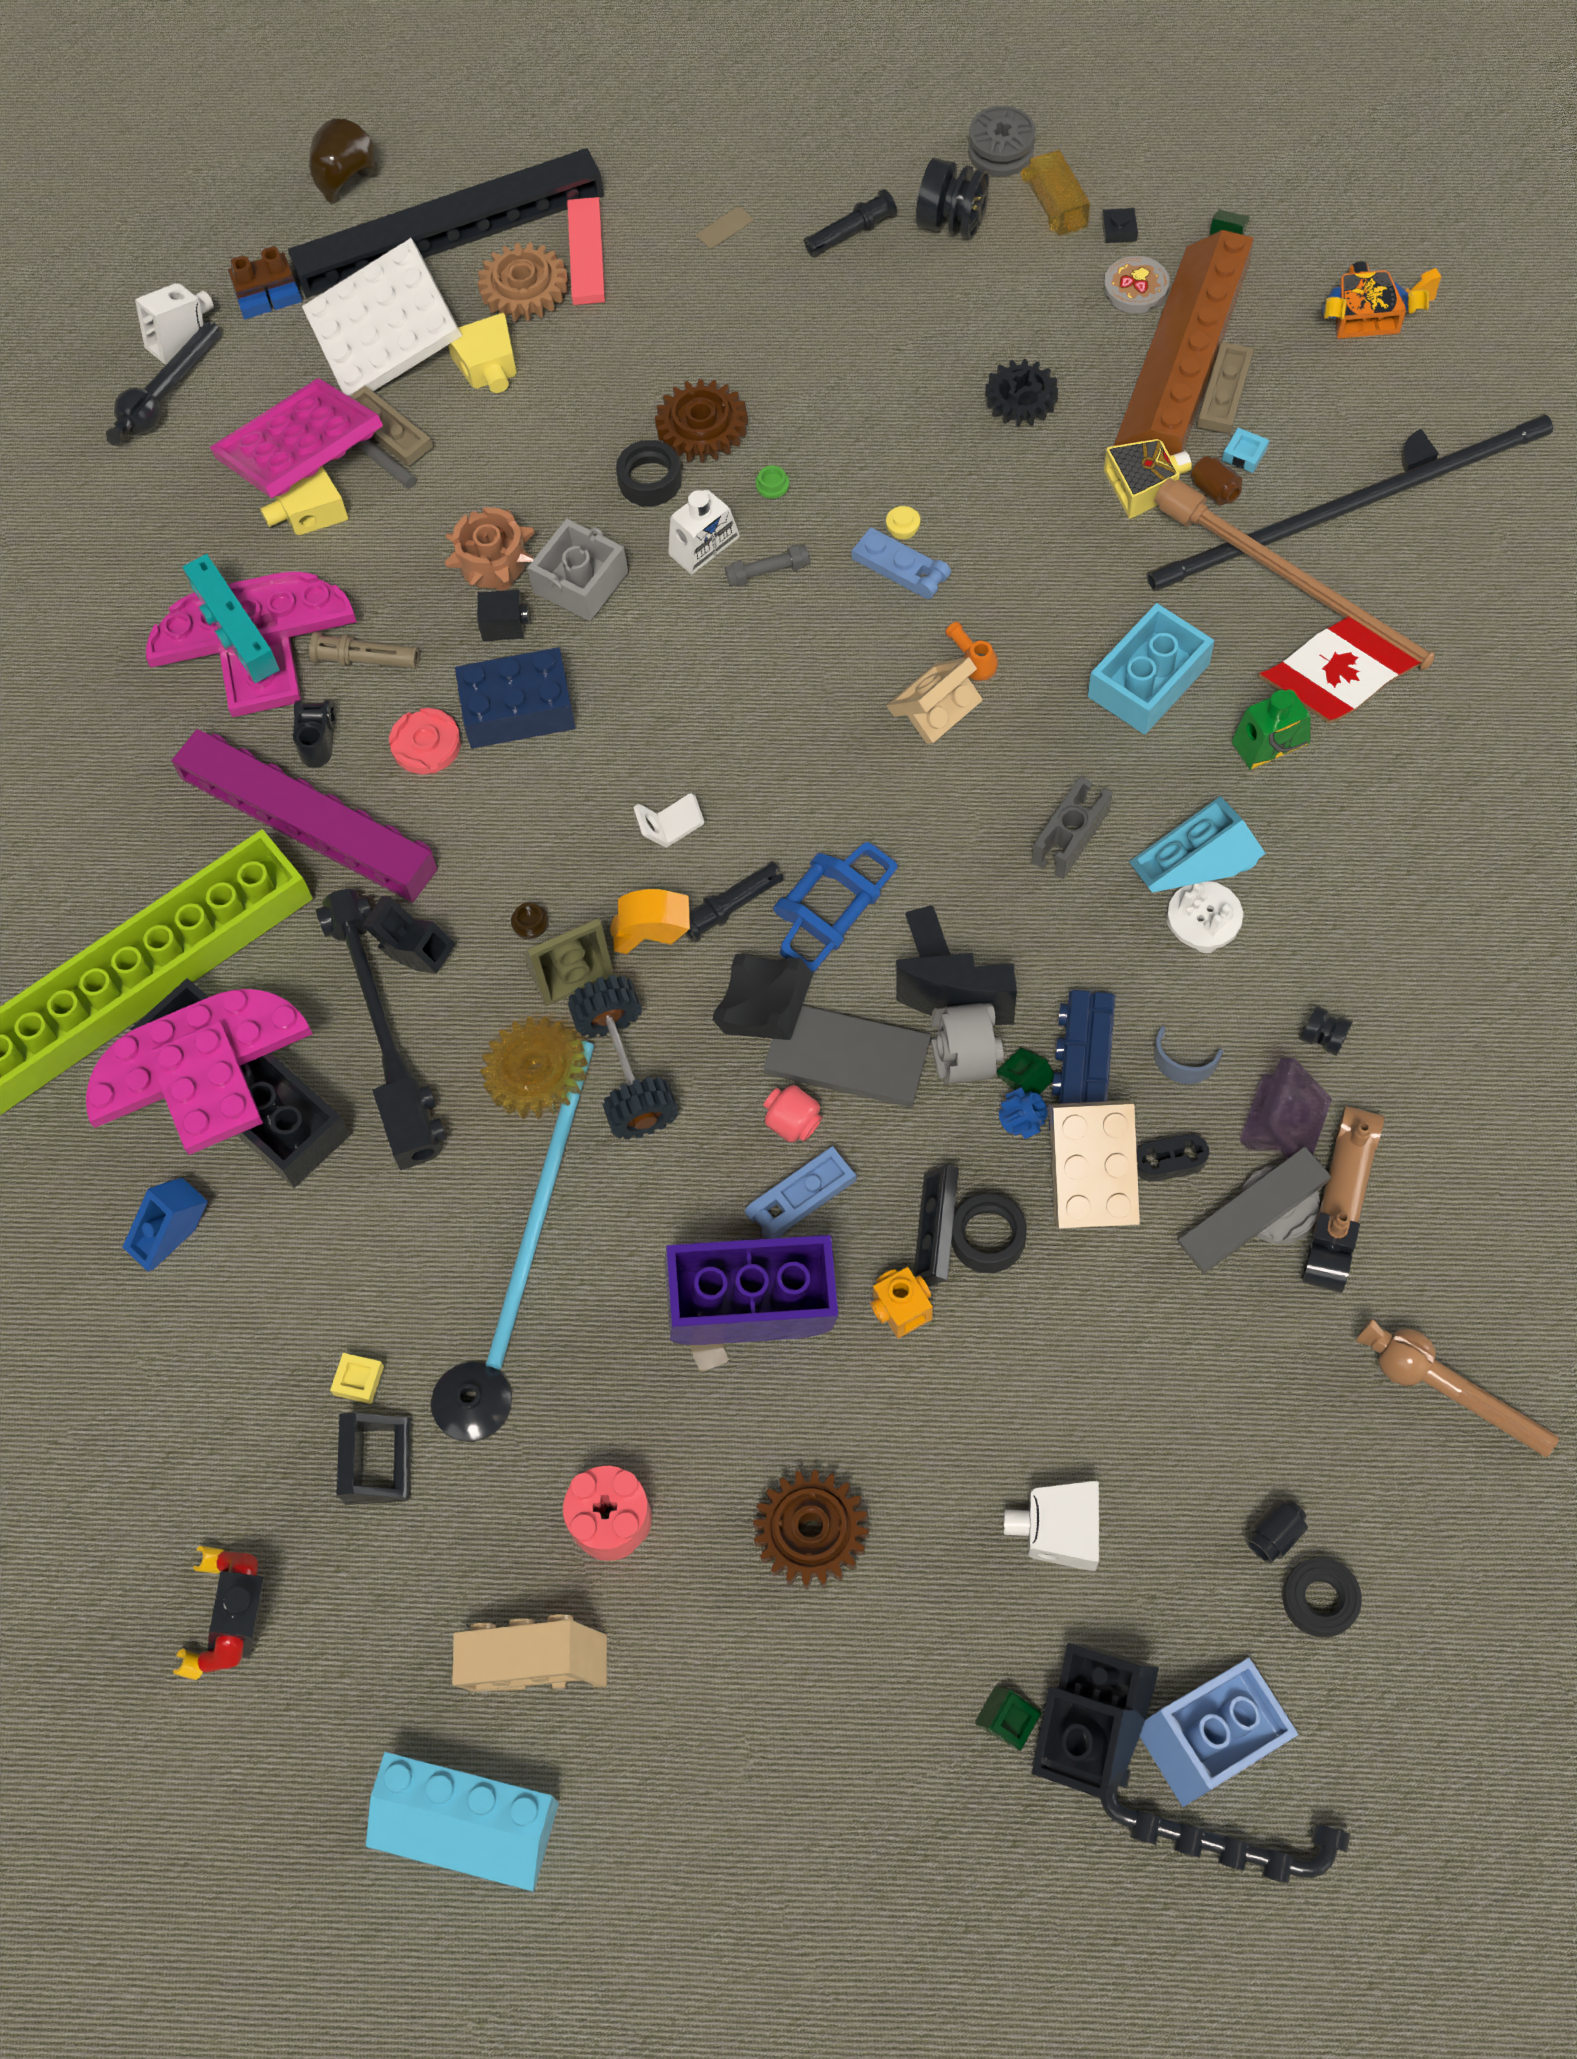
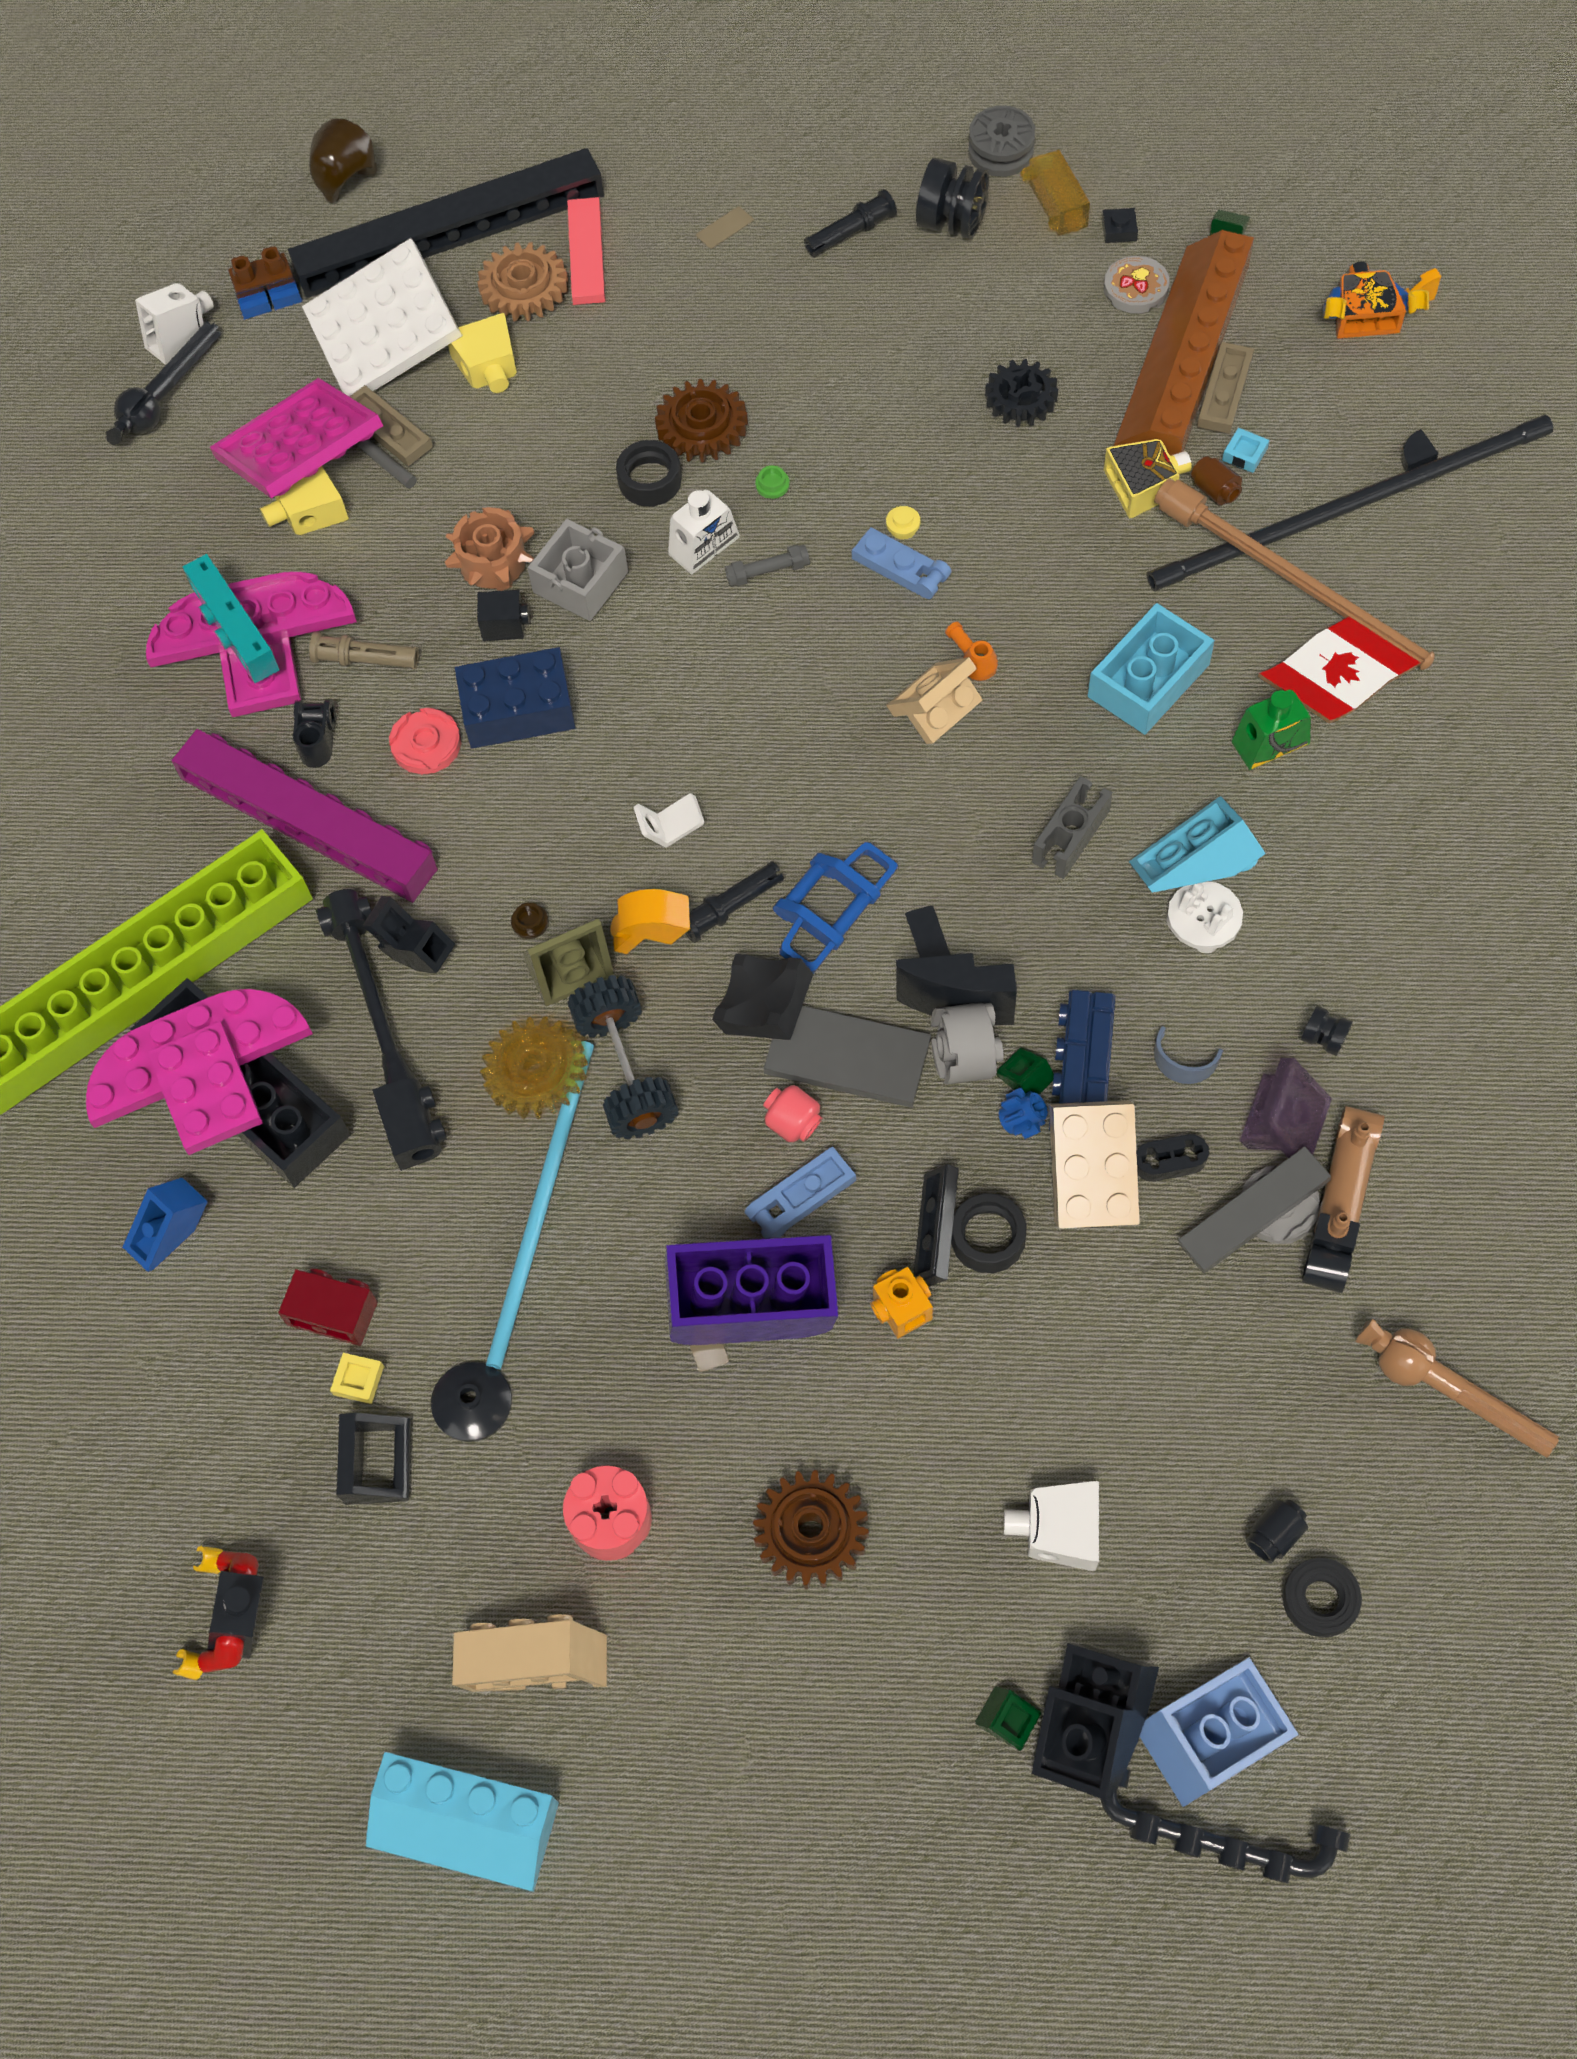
none -> dark red brick [278,1268,378,1346]

